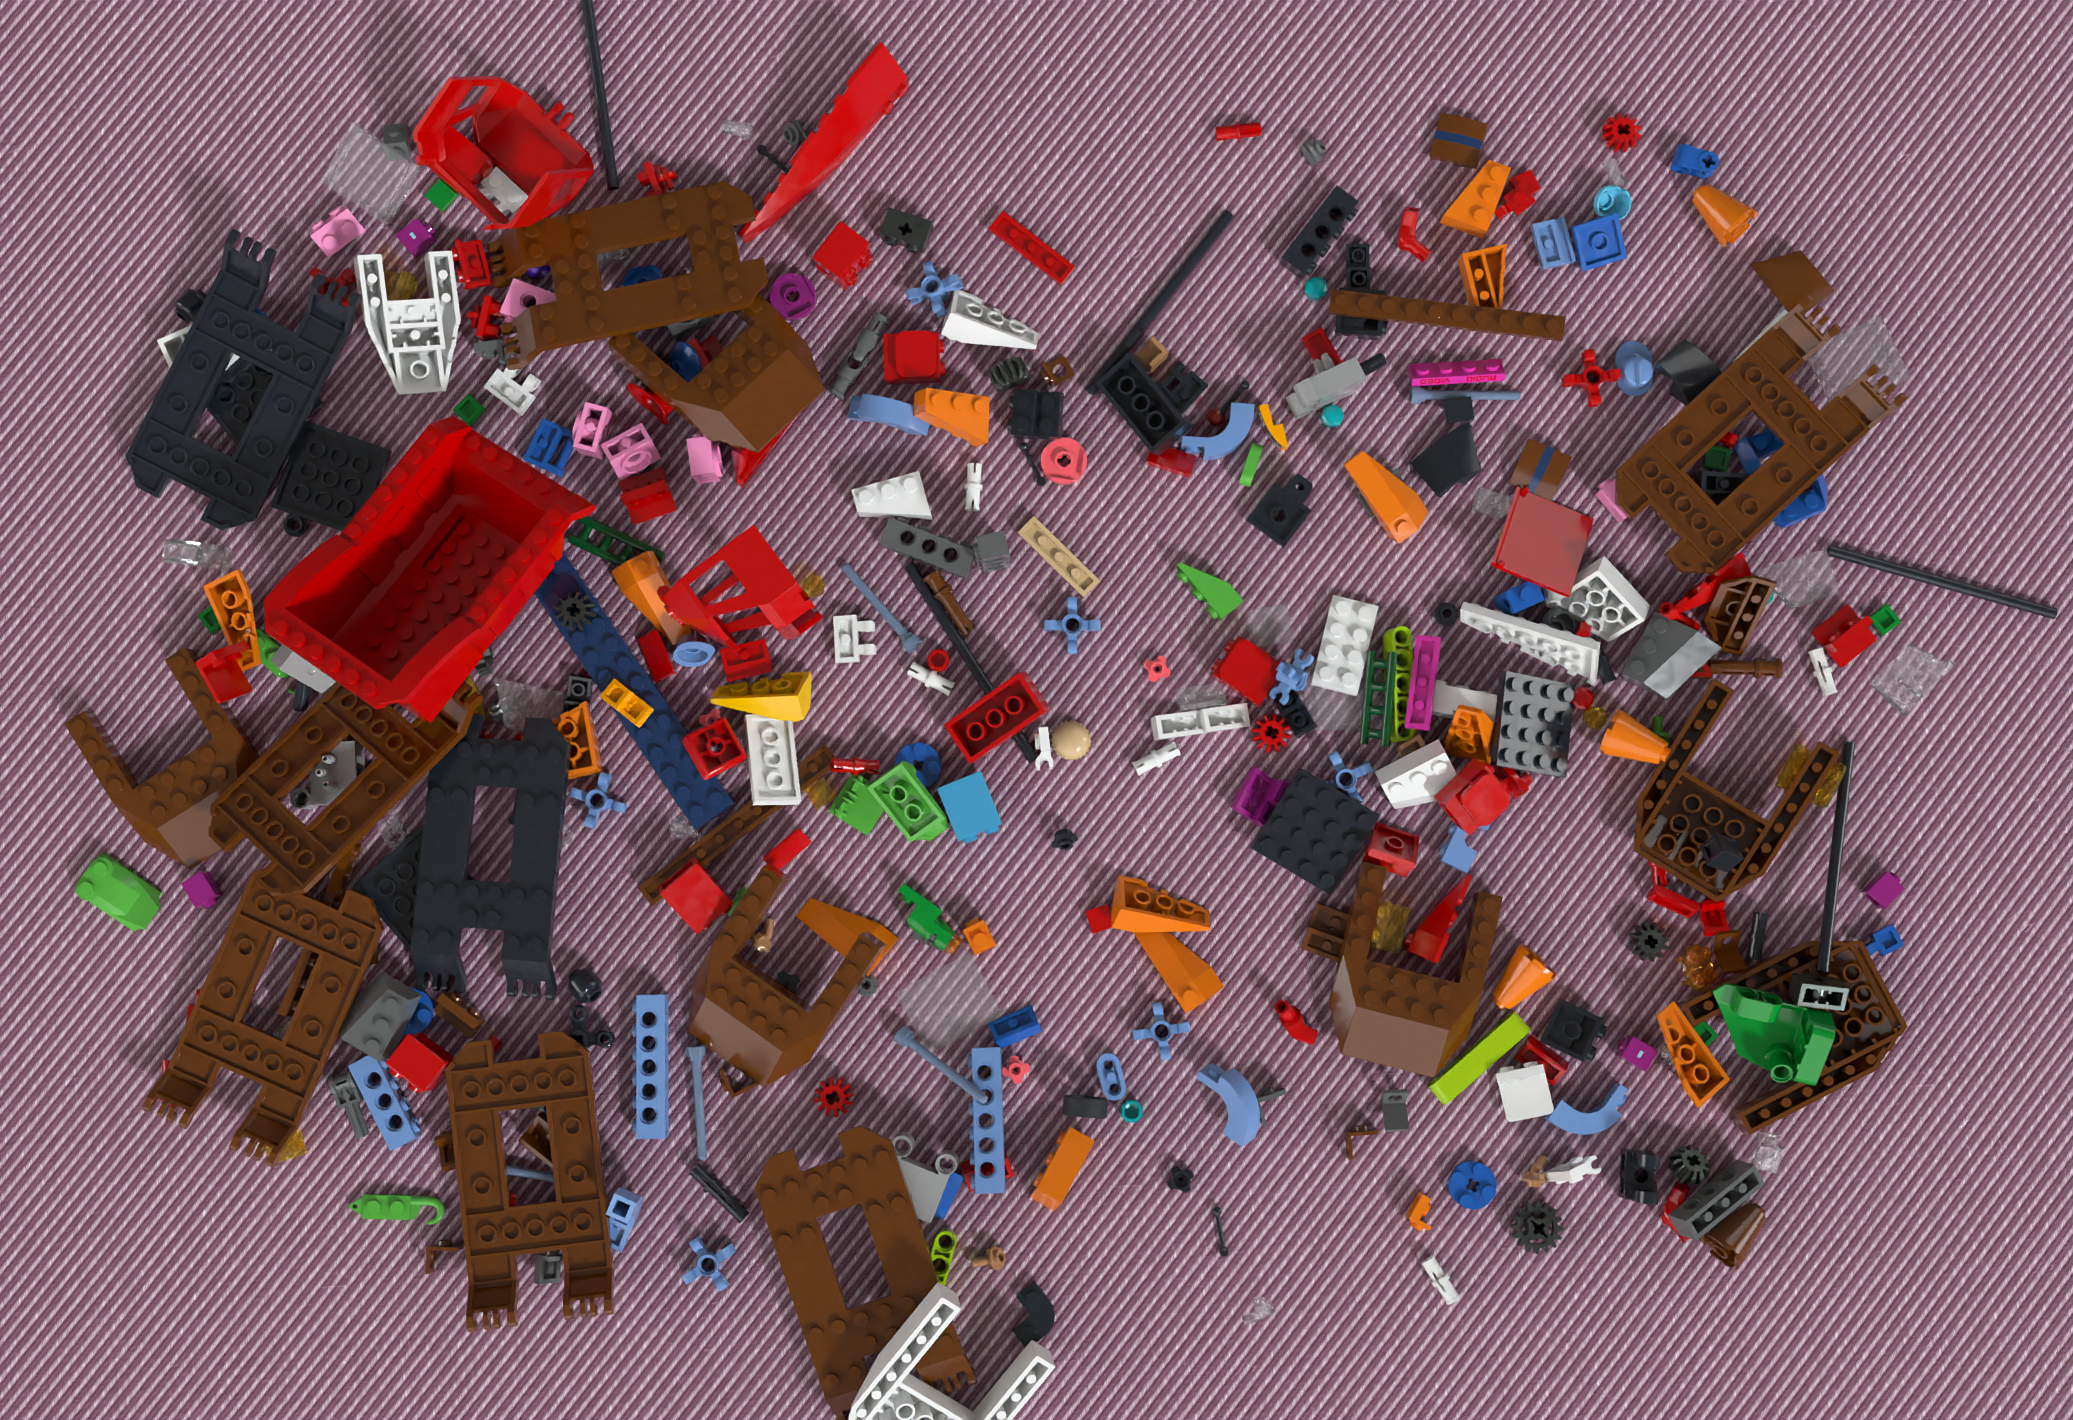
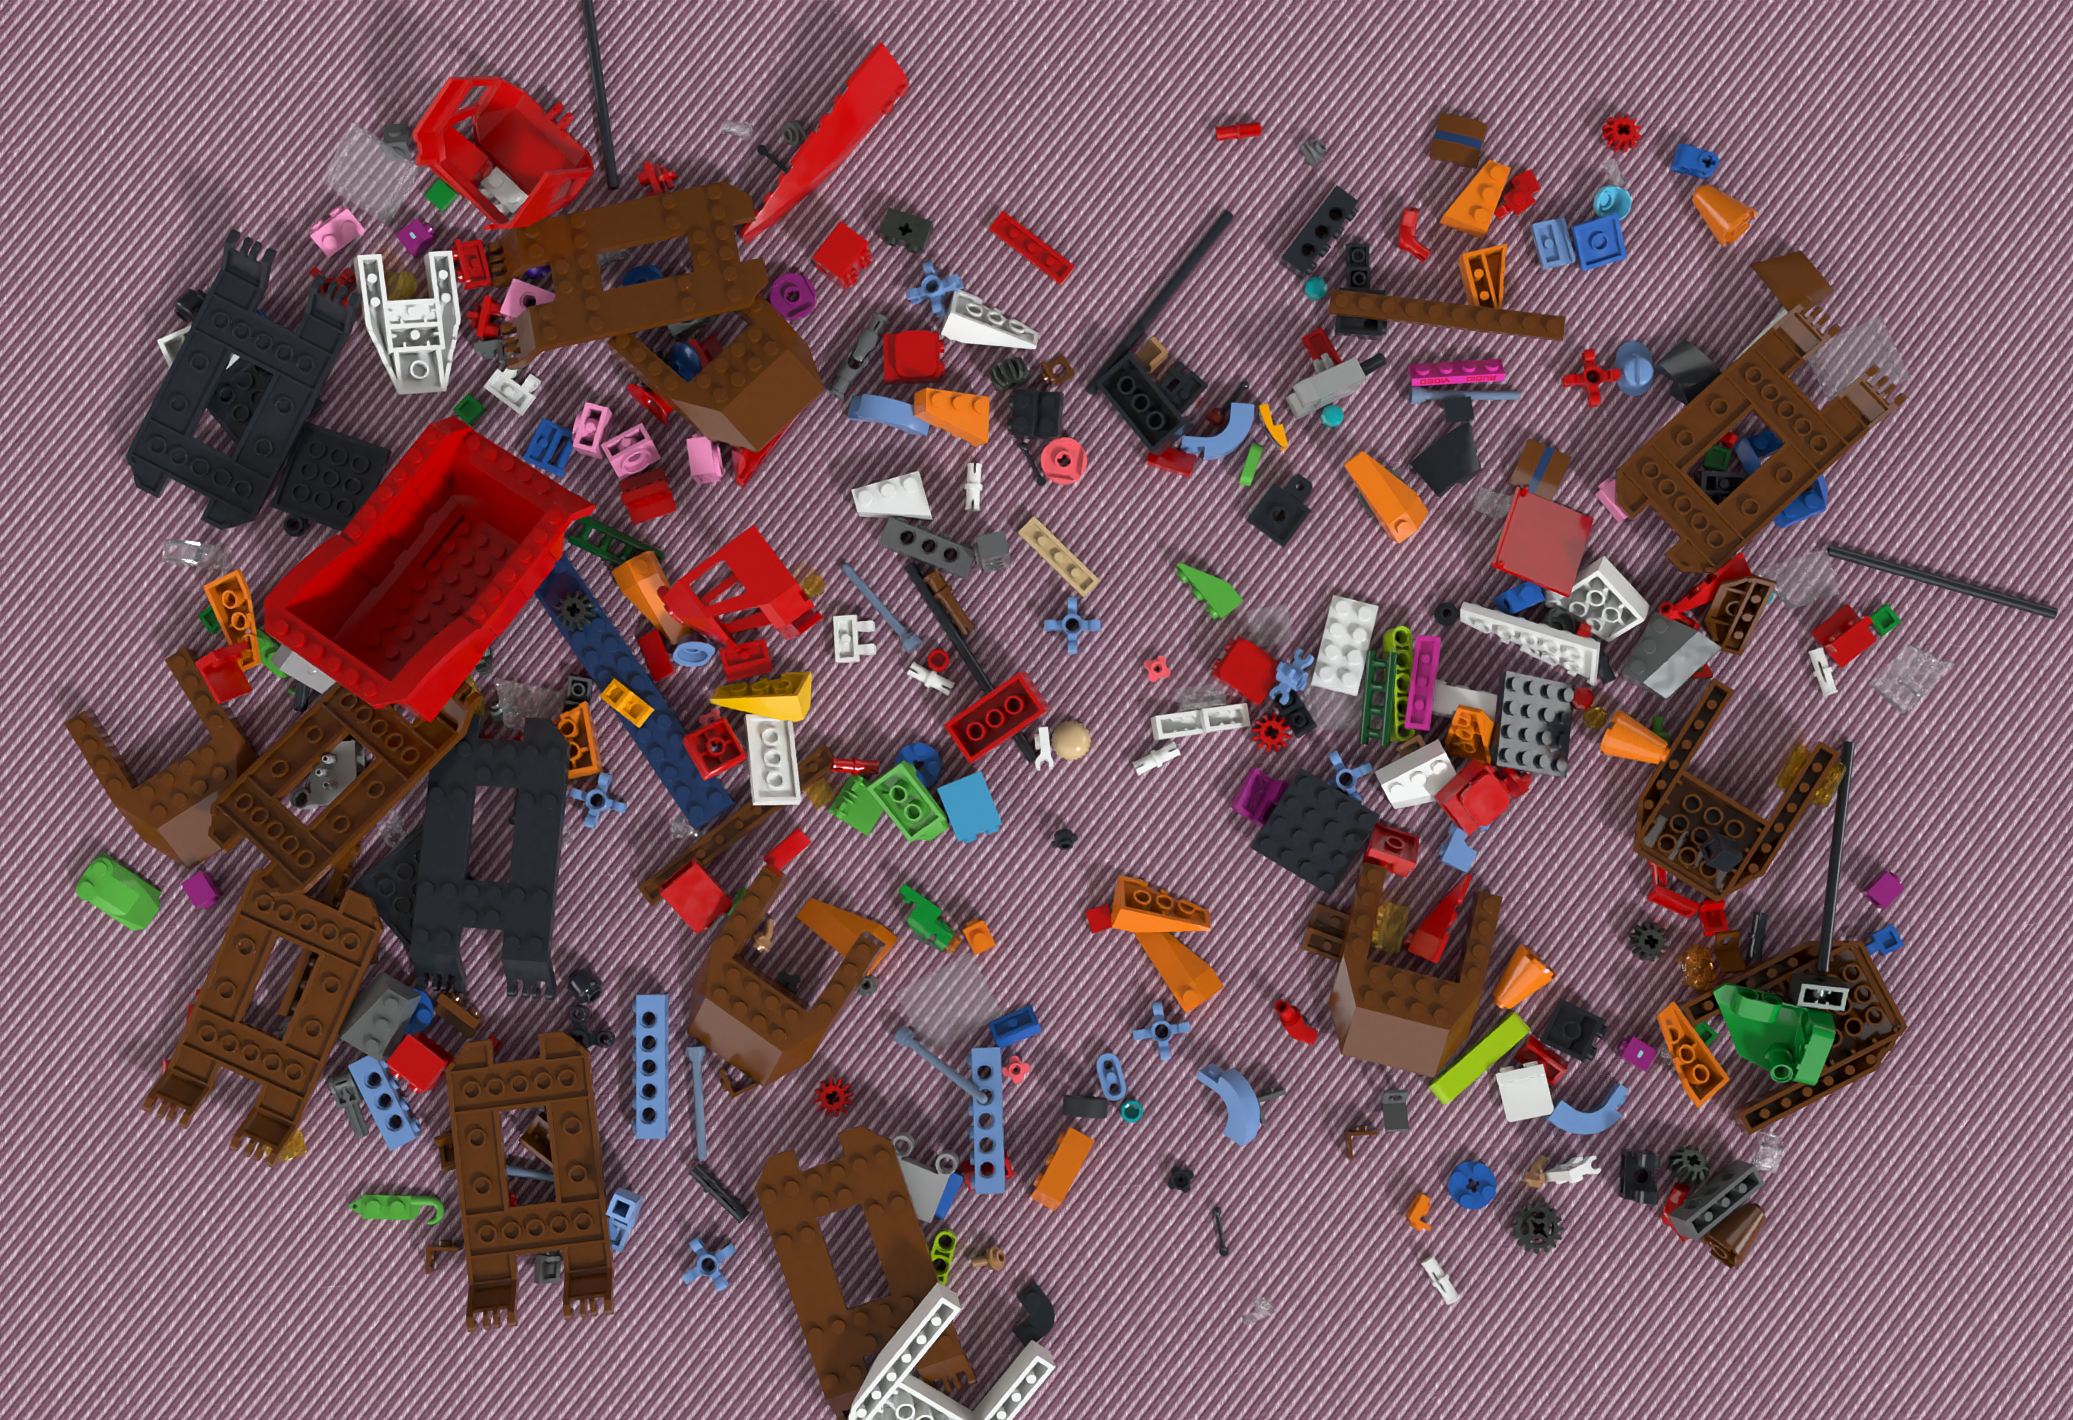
reddish brown pin [1707,658,1783,679] -> none

